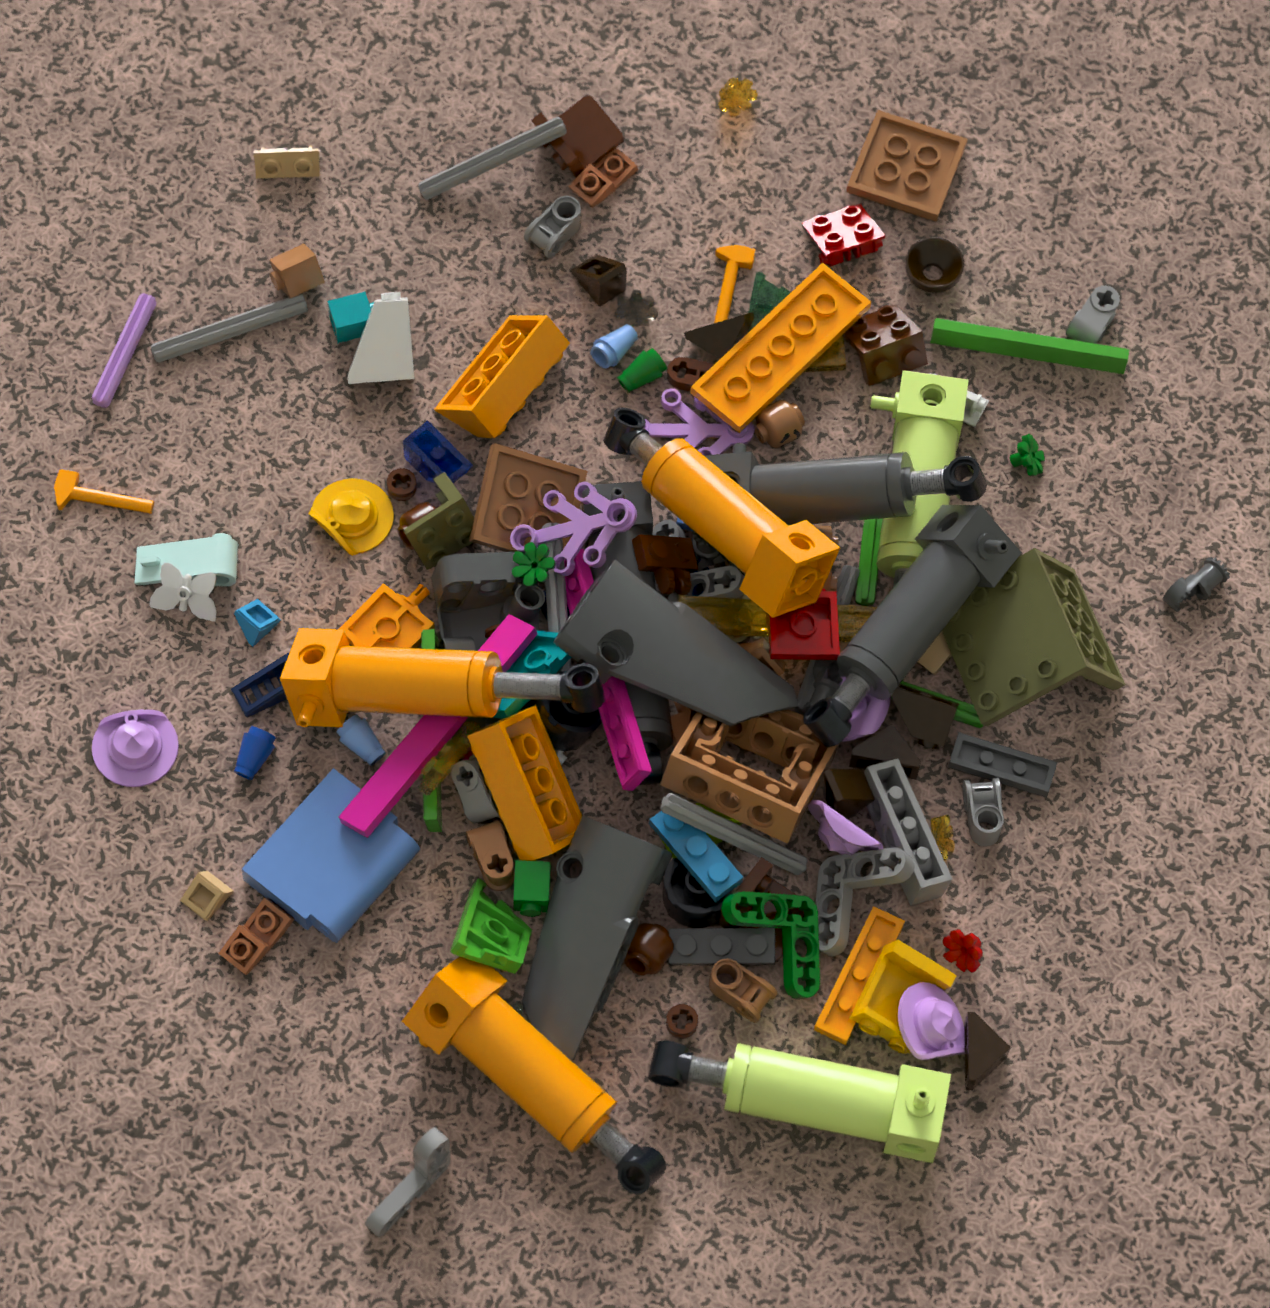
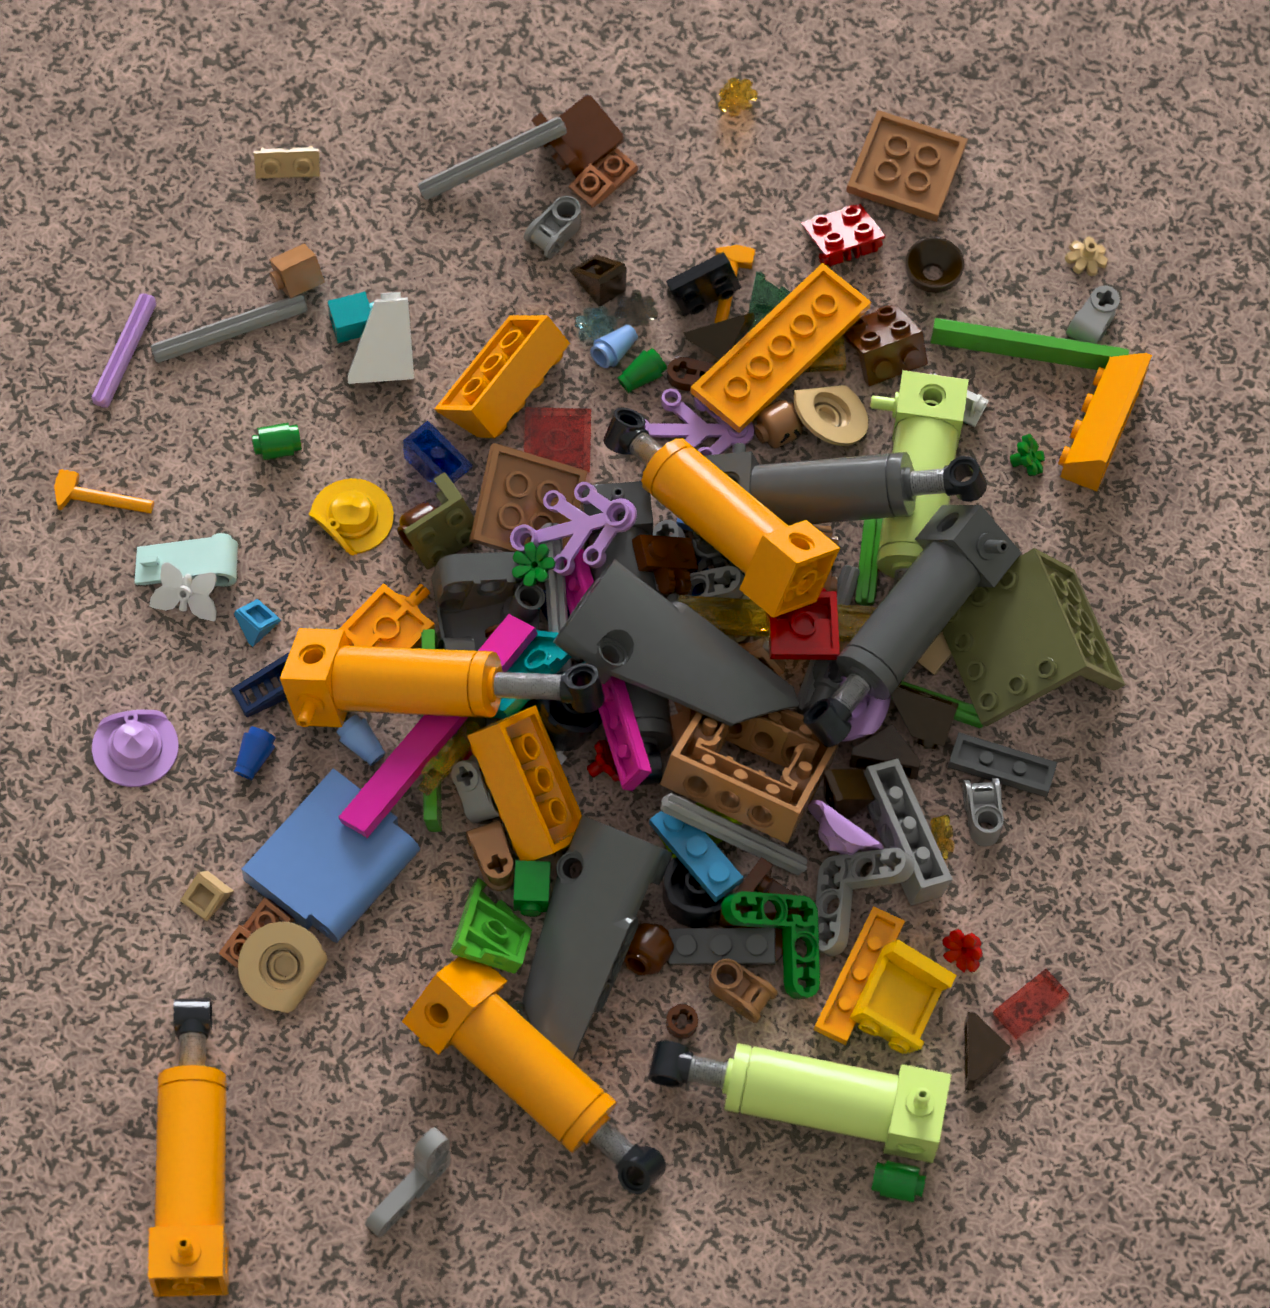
reddish brown bush [387,468,417,501] -> none
lavender hat [898,982,965,1060] -> none
dark grey connector [1163,557,1230,612] -> none
none -> light orange piece [148,998,229,1297]
none -> tan hat [238,922,327,1013]
none -> green brick [251,422,302,461]
none -> clear red tile [524,407,591,472]
none -> clear light blue plant [574,306,617,344]
none -> red plant [587,740,620,782]
none -> black bracket [666,252,742,316]
none -> tan hat [794,385,868,446]
none -> green brick [871,1160,926,1203]
none -> clear red tile [993,969,1070,1040]
none -> light orange slope [1058,353,1152,492]
none -> tan plant [1065,237,1108,276]

